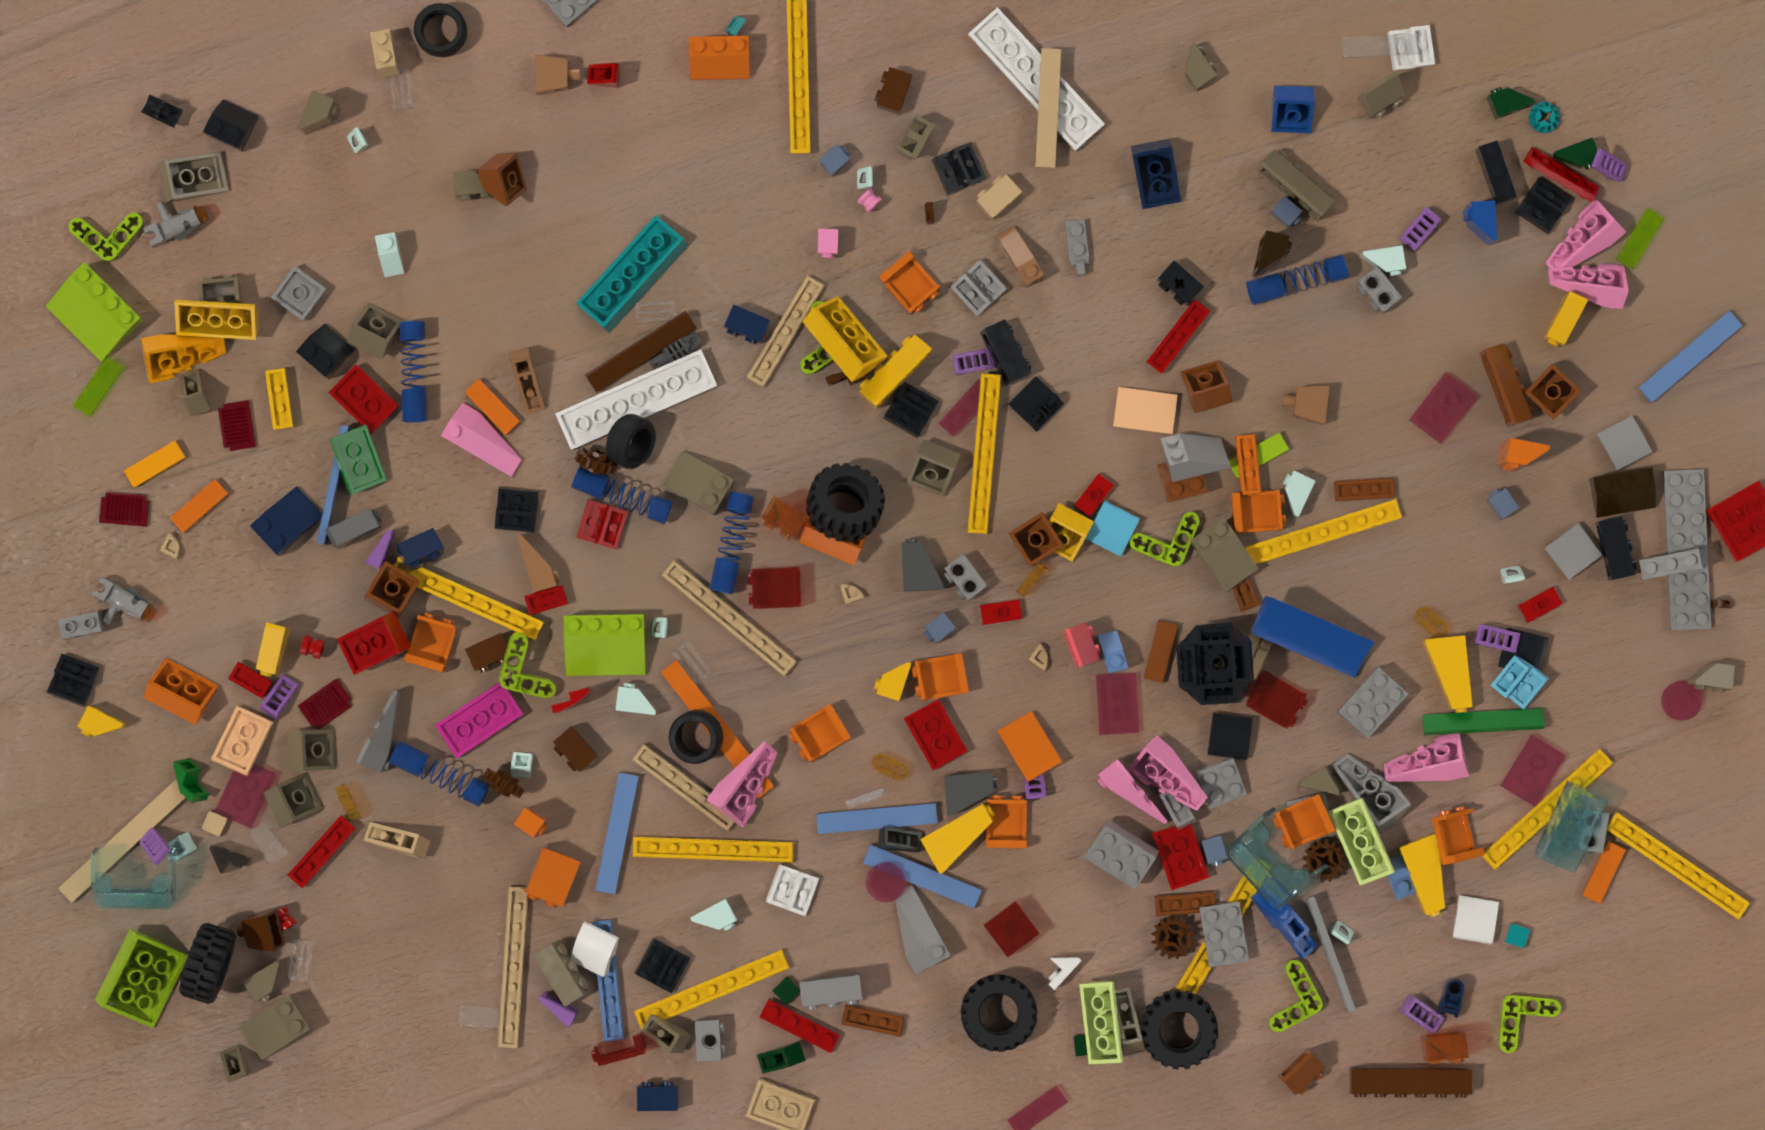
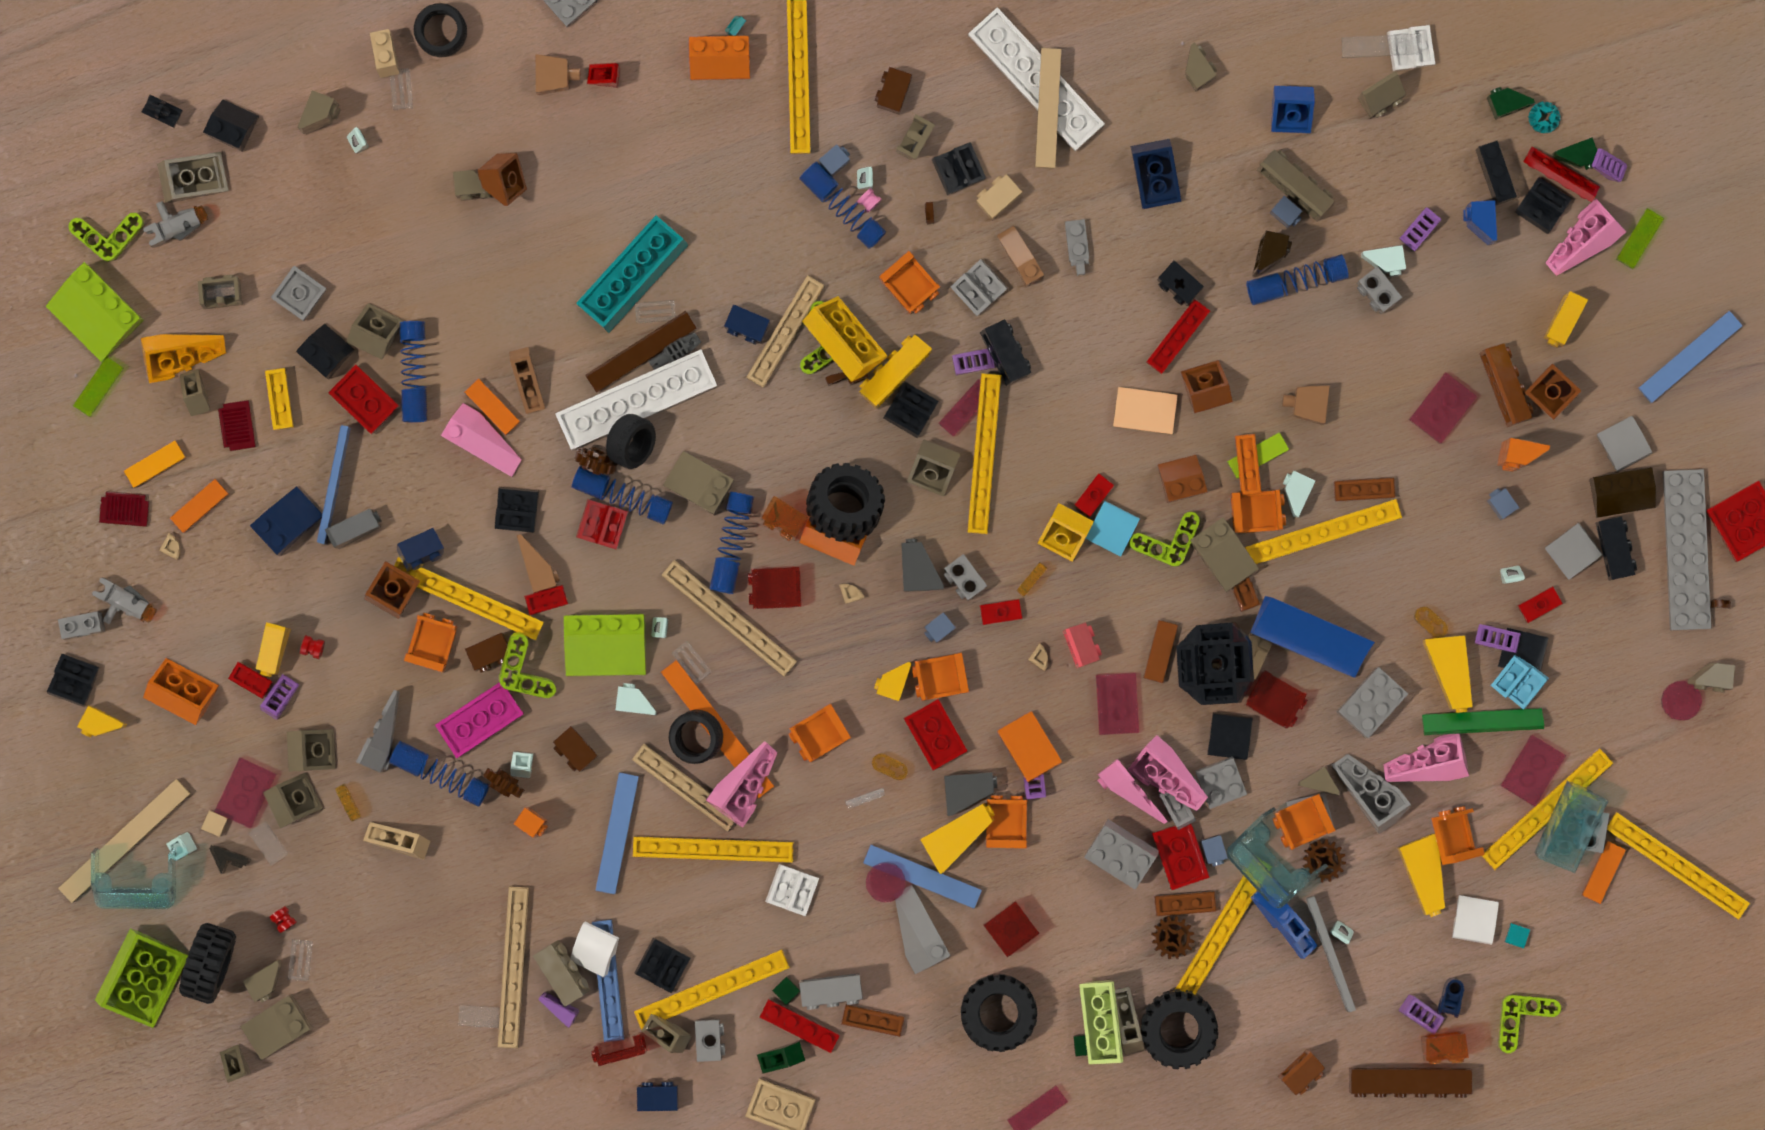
medium lavender slope [140,828,170,865] -> none
green slope [173,758,209,803] -> none
yellow slope [174,300,260,340] -> none
light nougat tile [211,706,273,777] -> none
reddish brown torso [237,909,286,952] -> none
red plate [287,815,357,888] -> none
dark red window [298,678,352,729] -> none
green tile [329,424,387,495] -> none
red piece [337,611,411,675] -> none
medium lavender slope [365,529,395,569] -> none
light aqua slope [375,232,405,278] -> none
orange panel [523,846,581,908] -> none
red slope [551,687,592,714] -> none
light aqua slope [690,899,737,931] -> none
medium blue tile [816,803,938,834] -> none
bright pink brick [818,229,838,259] -> none
pearl dark grey slope [878,826,922,852] -> none
black hinge [1008,376,1064,432] -> none
dark orange slope [1008,512,1064,567] -> none
white slope [1048,957,1082,990] -> none
medium blue slope [1097,630,1128,674] -> none
light grey slope [1160,434,1231,482] -> none
light grey plate [1199,901,1249,968] -> none
lime beam [1268,959,1323,1032] -> none
yellowish green slope [1328,798,1395,885] -> none
medium blue slope [1387,855,1416,900] -> none
bright pink wedge [1548,263,1629,309] -> none
light grey arch [1639,549,1705,580] -> none
none -> blue piece [799,162,886,249]

